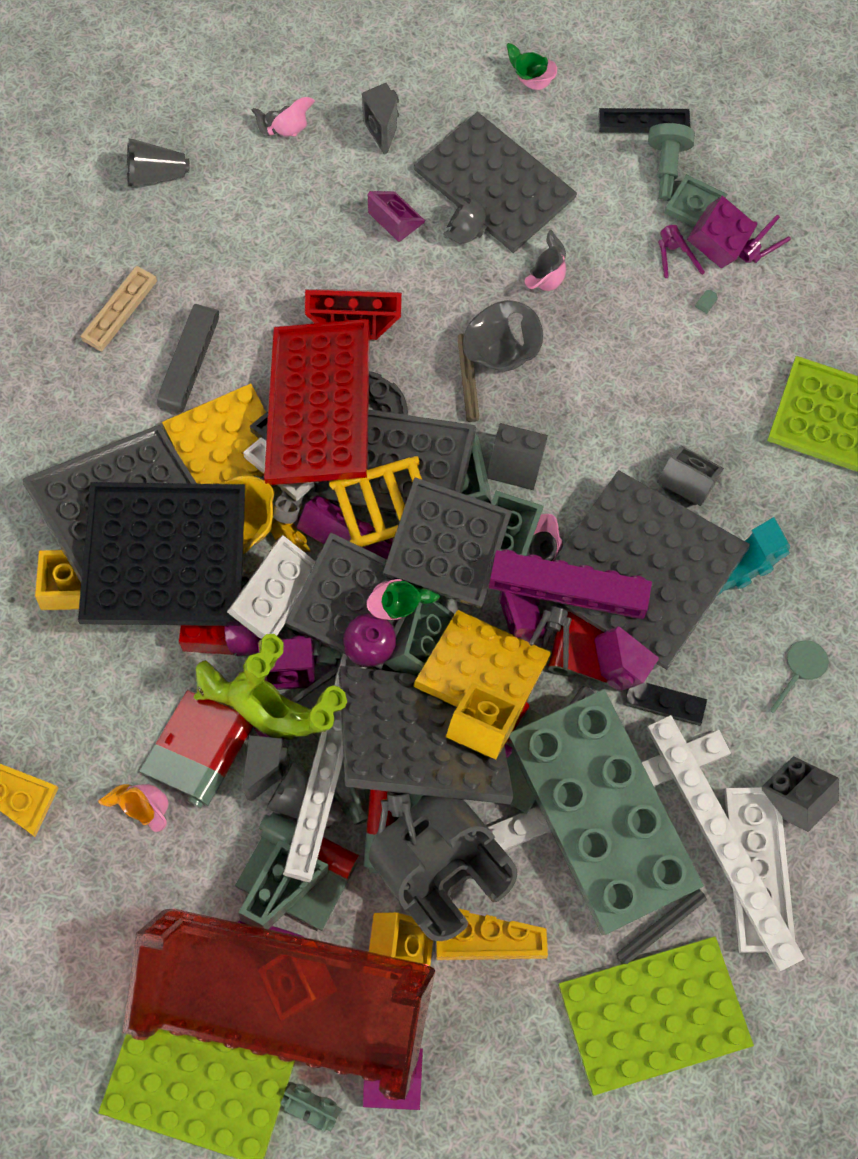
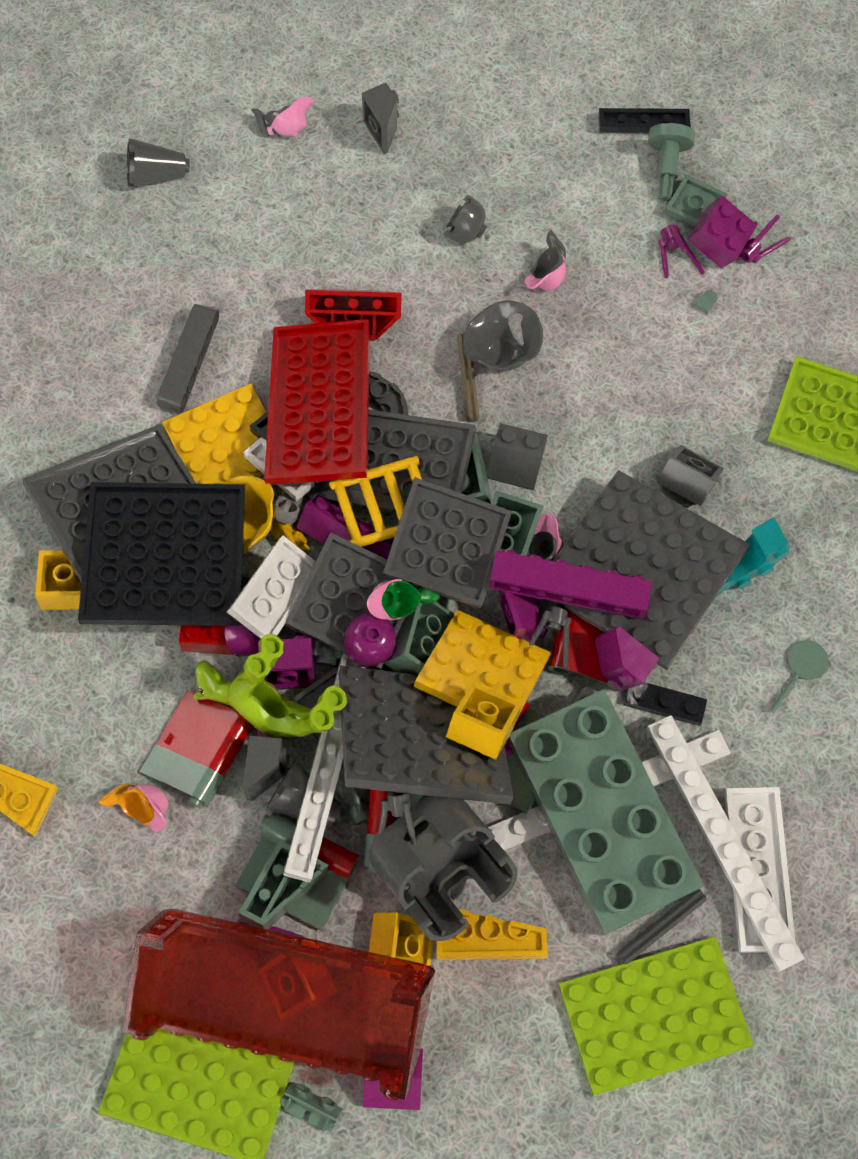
tan plate [81,265,157,352] -> none
magenta slope [367,191,426,242] -> none
dark grey plate [414,111,577,253] -> none
green hair [506,43,557,90] -> none
dark grey slope [762,756,839,832] -> none

